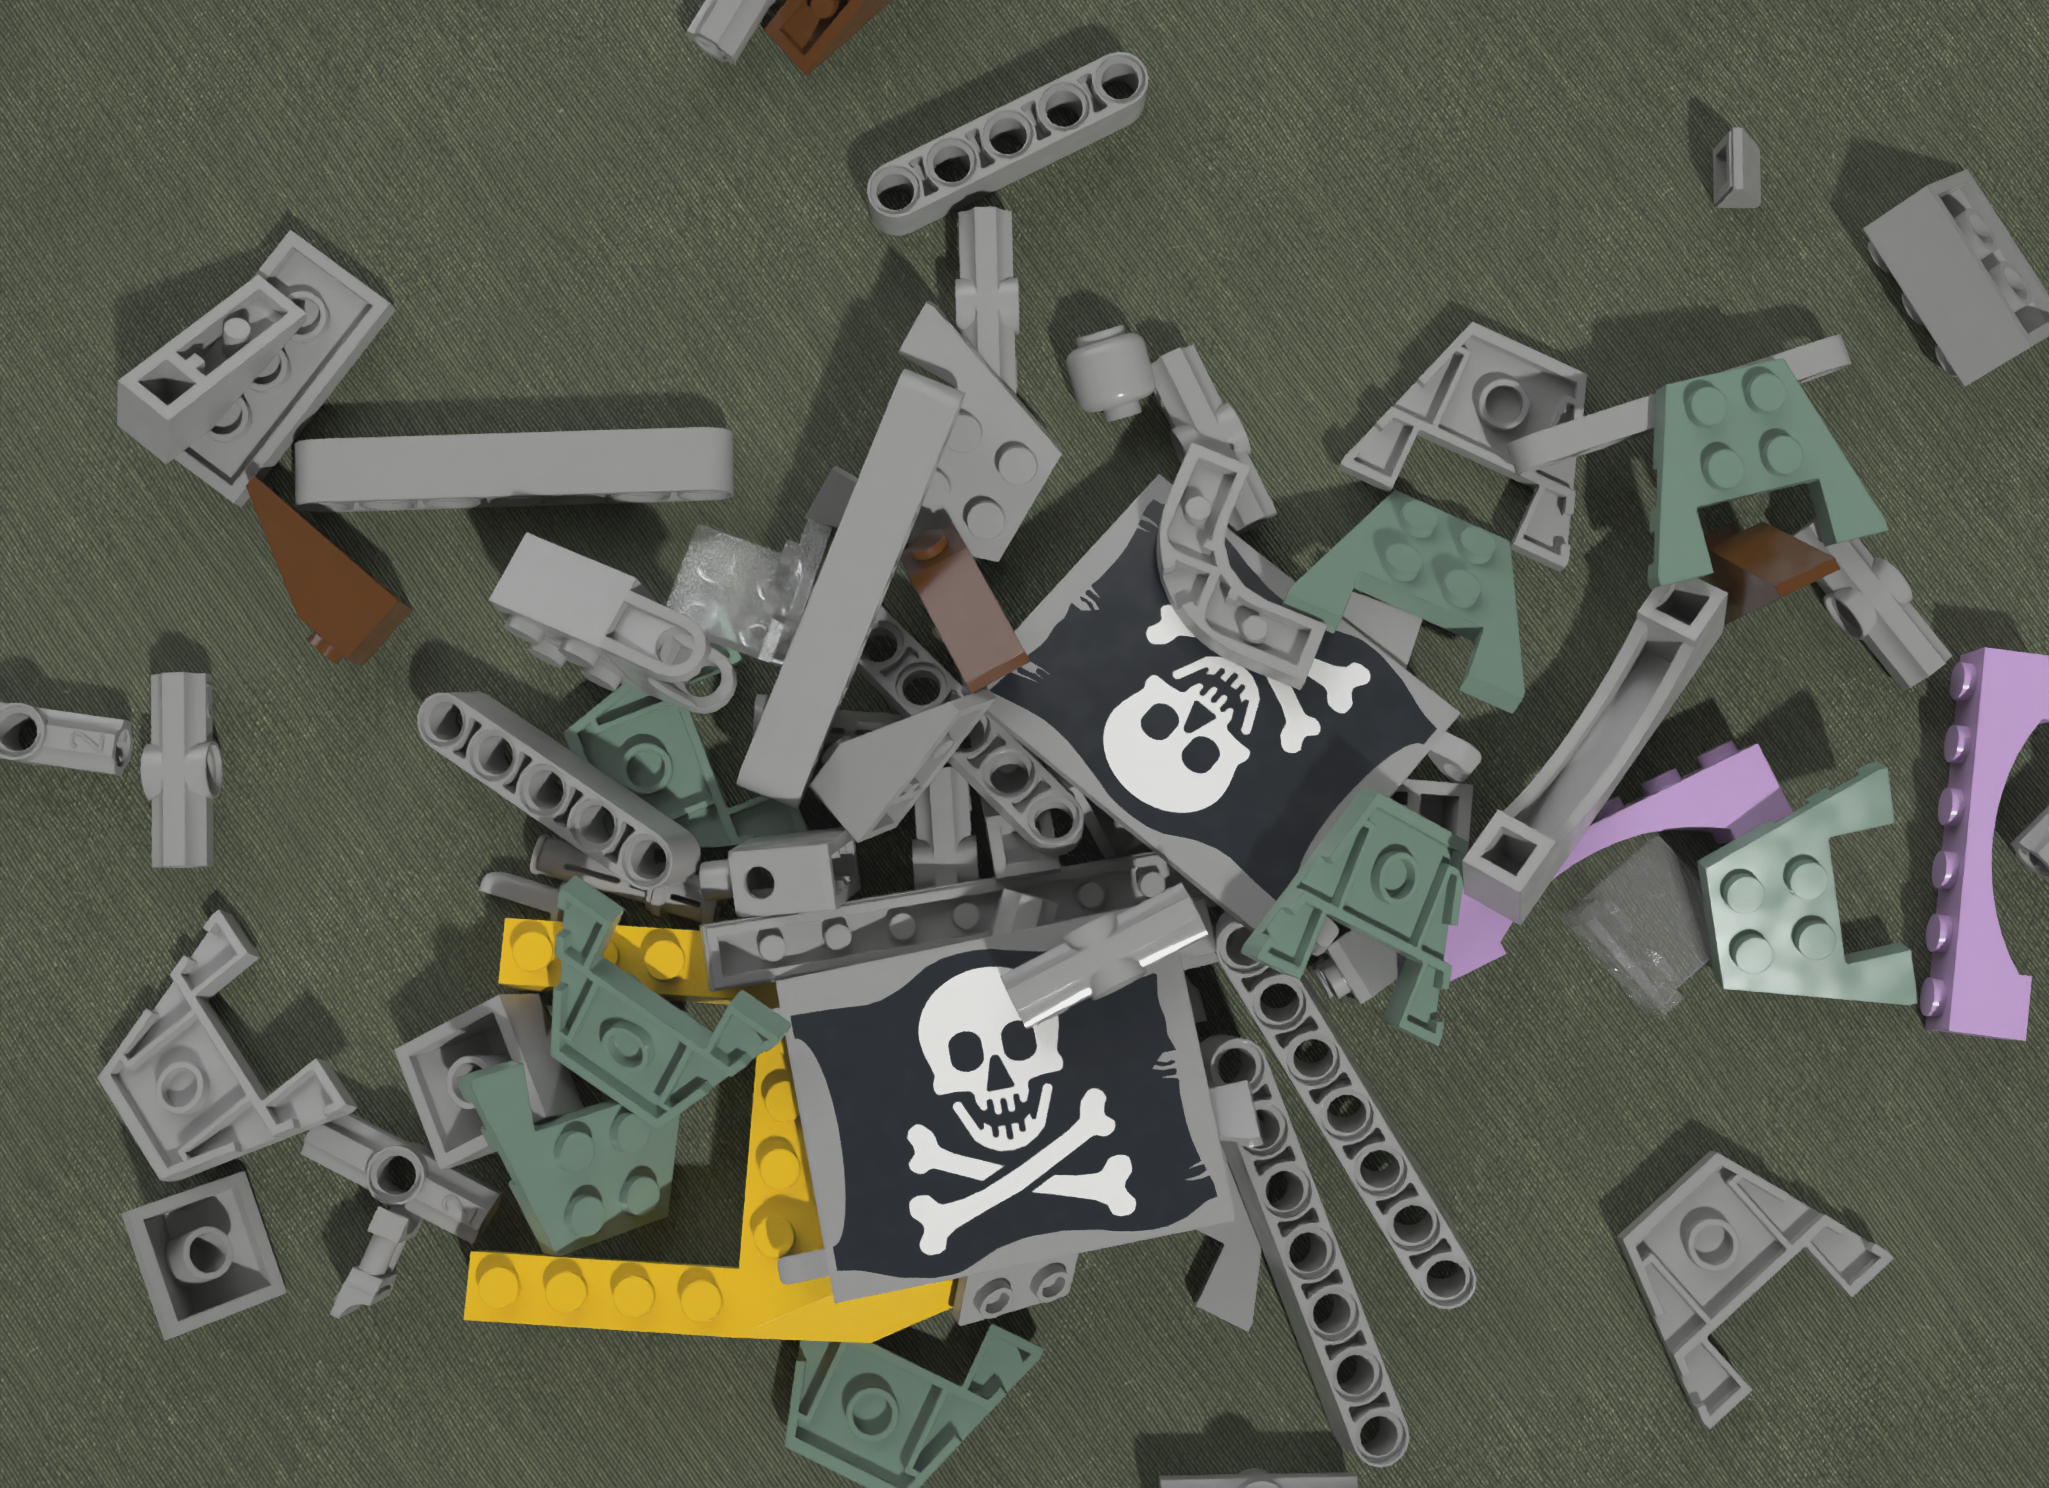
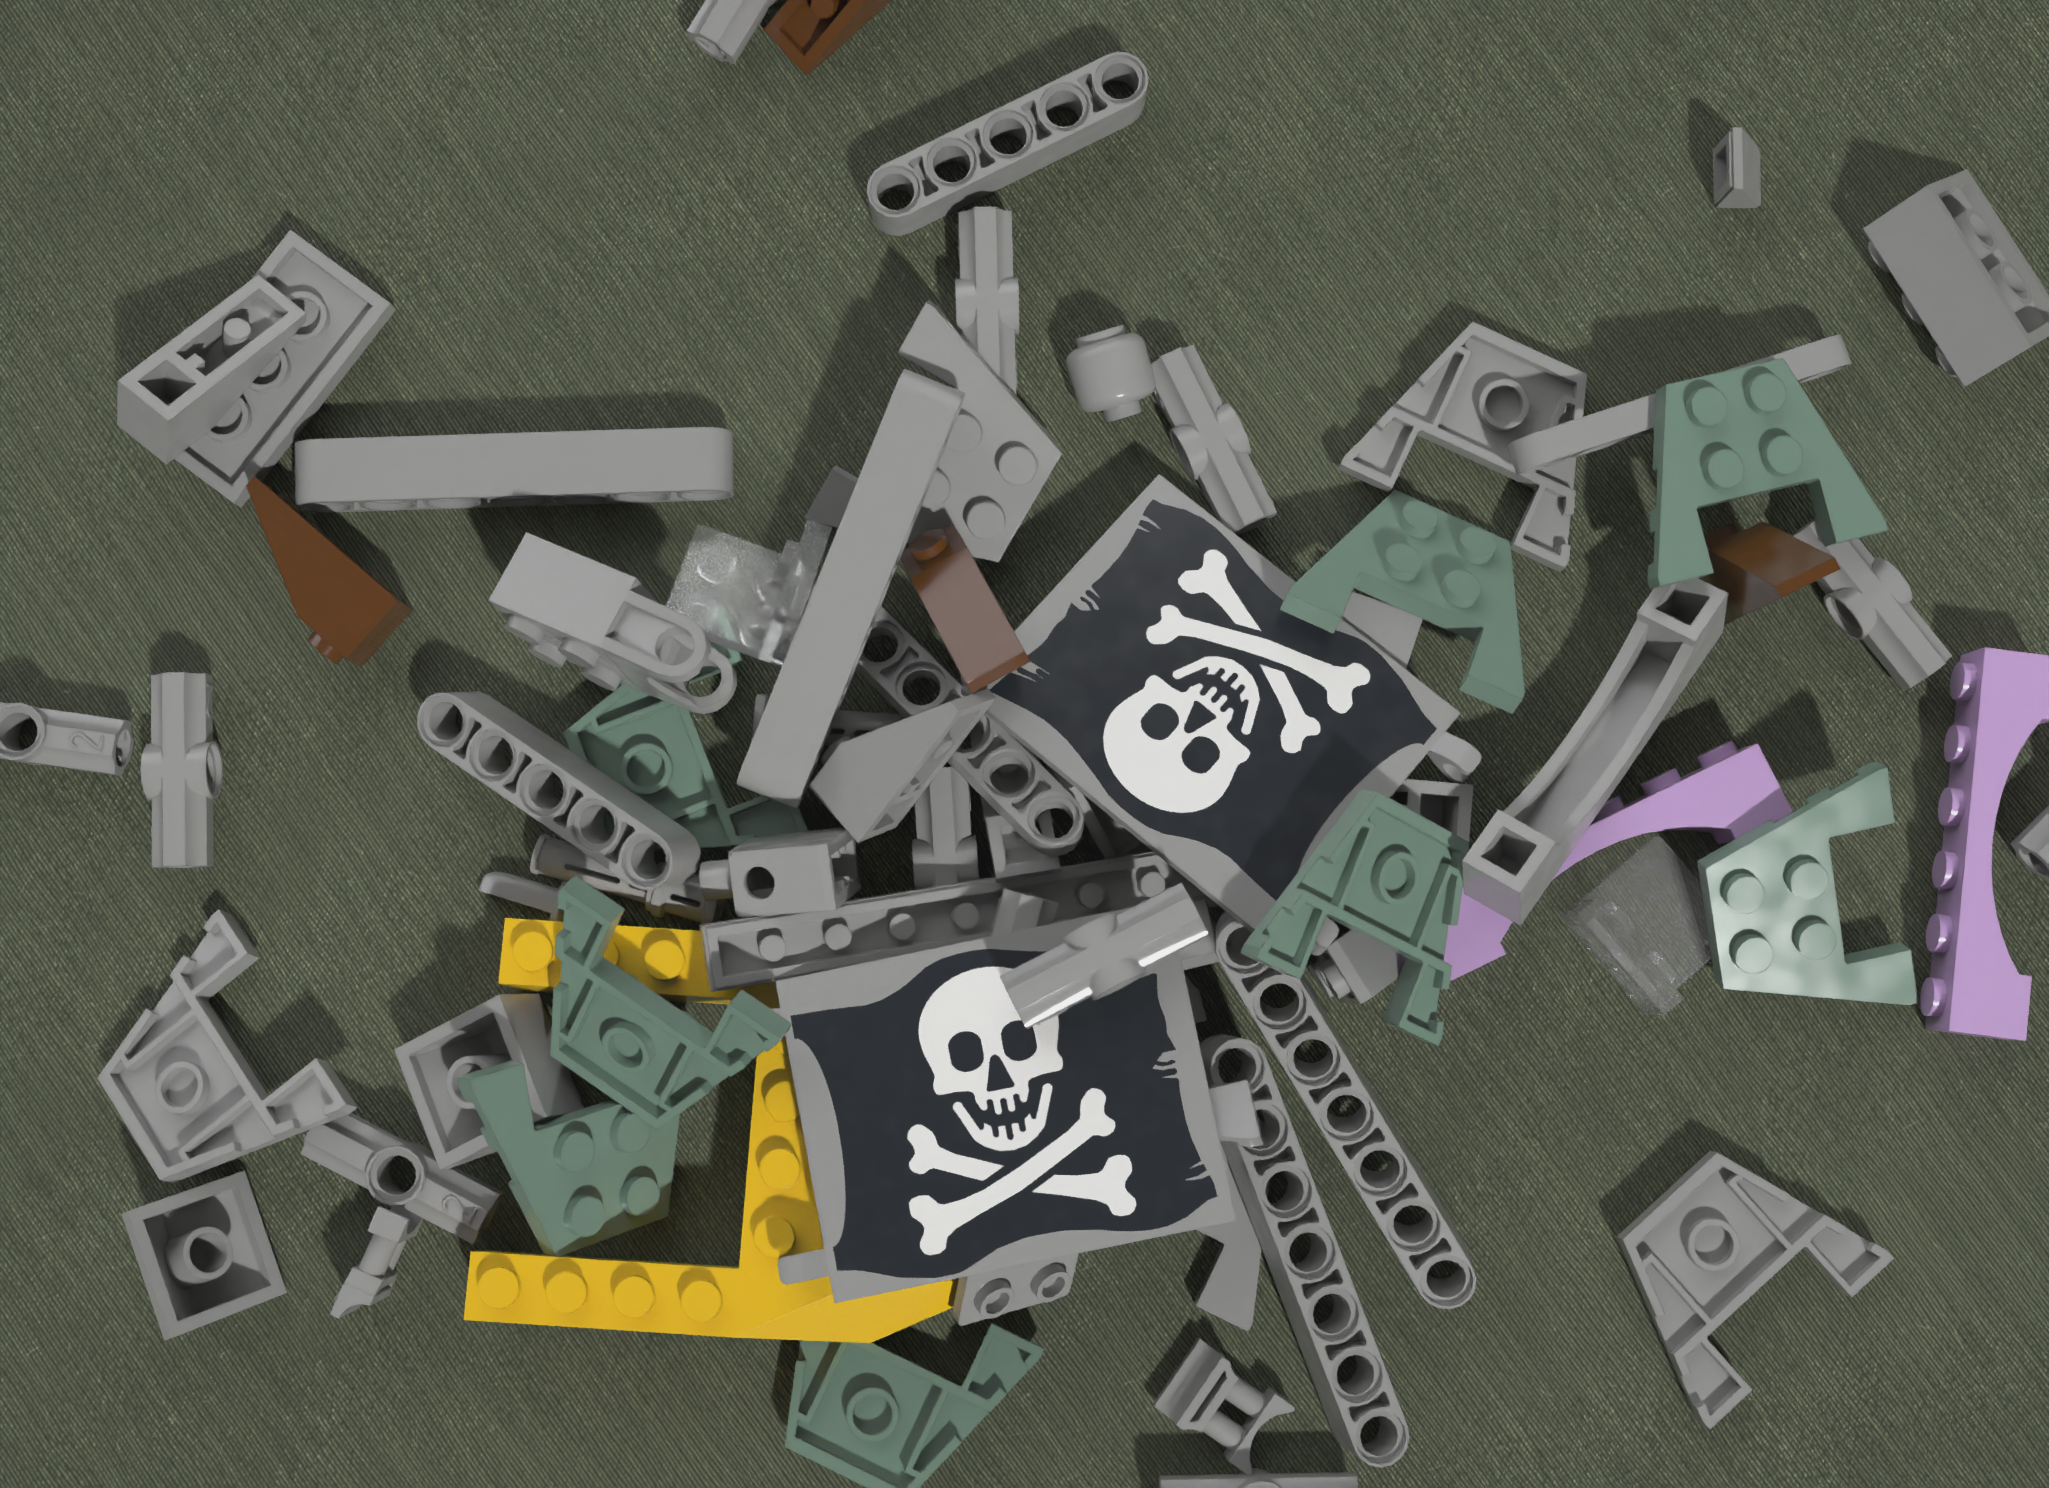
light grey plate [1156,442,1327,690] -> none
none -> light grey piece [1152,1337,1295,1475]

